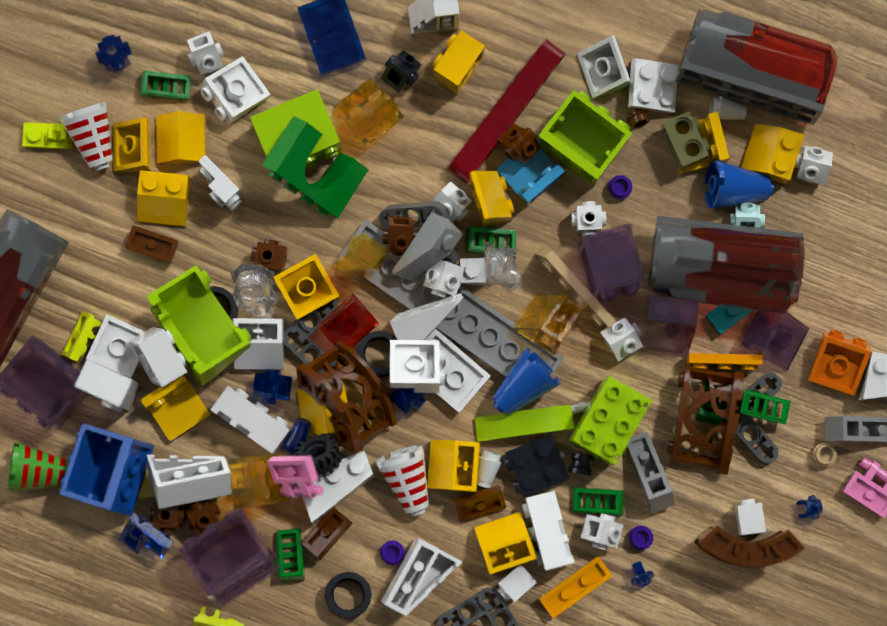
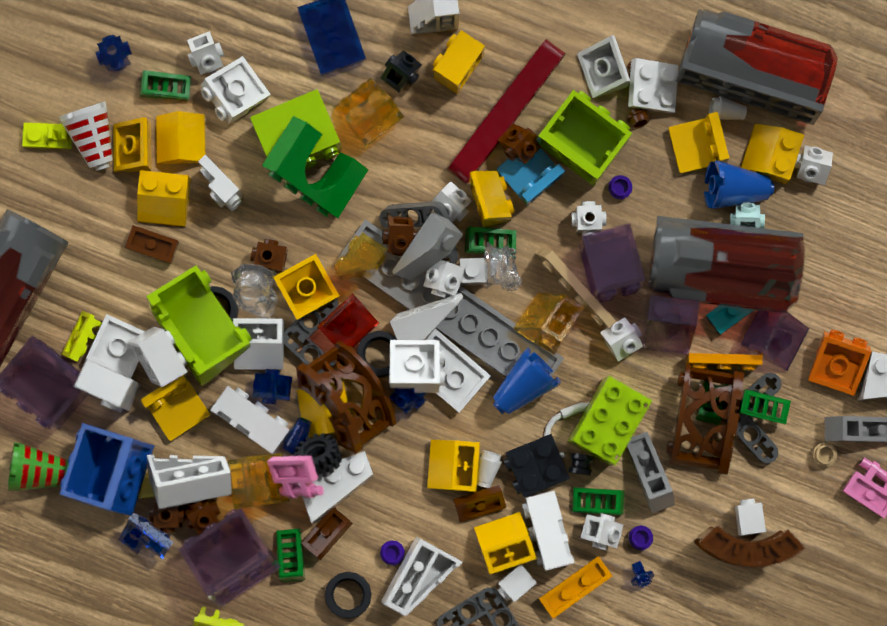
white cone [376,445,429,516] -> none
lime slope [475,405,574,442] -> none
olive brick [661,111,710,170] -> none
clear blue plate [796,495,823,520] -> none

